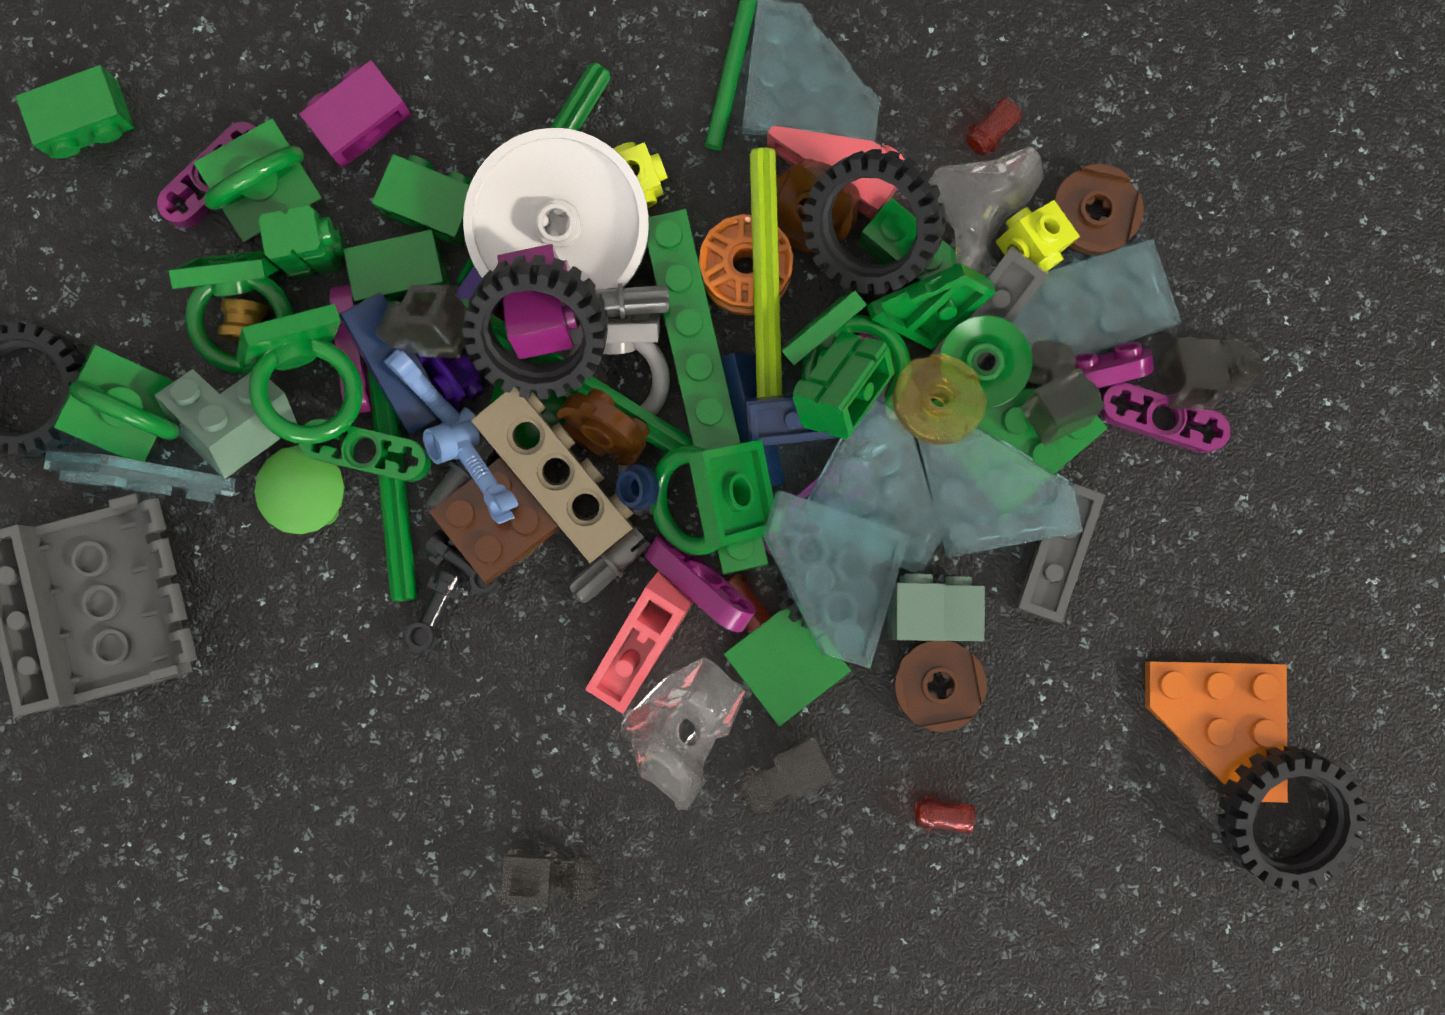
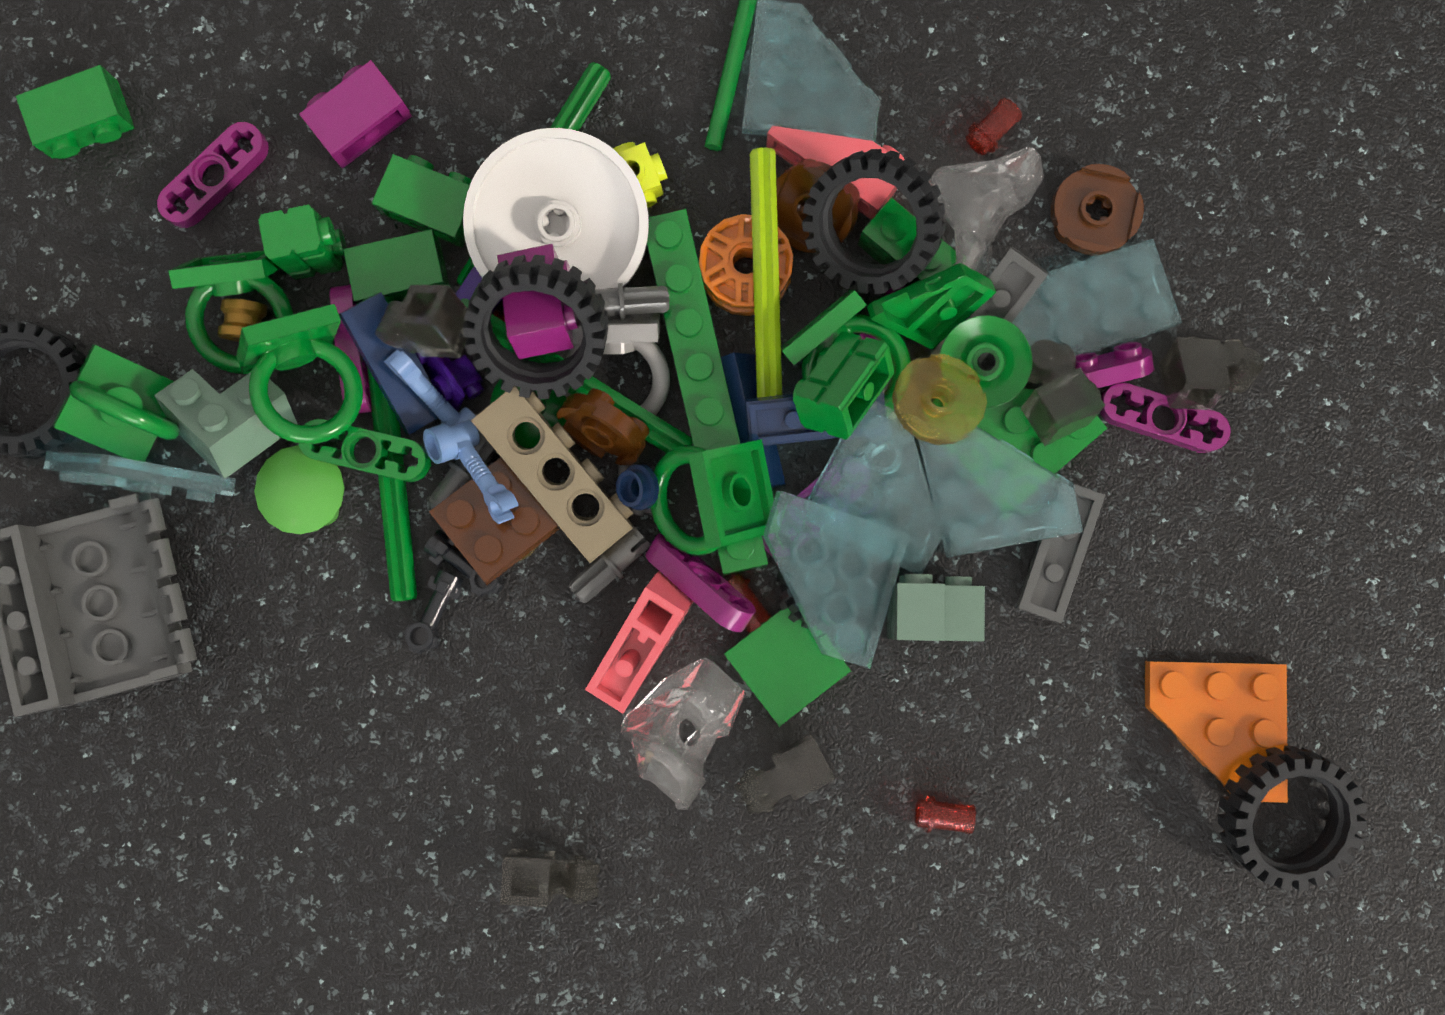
green tile [193,118,322,243] -> none
reddish brown plate [893,641,987,732] -> none
neon yellow brick [995,200,1080,271] -> none

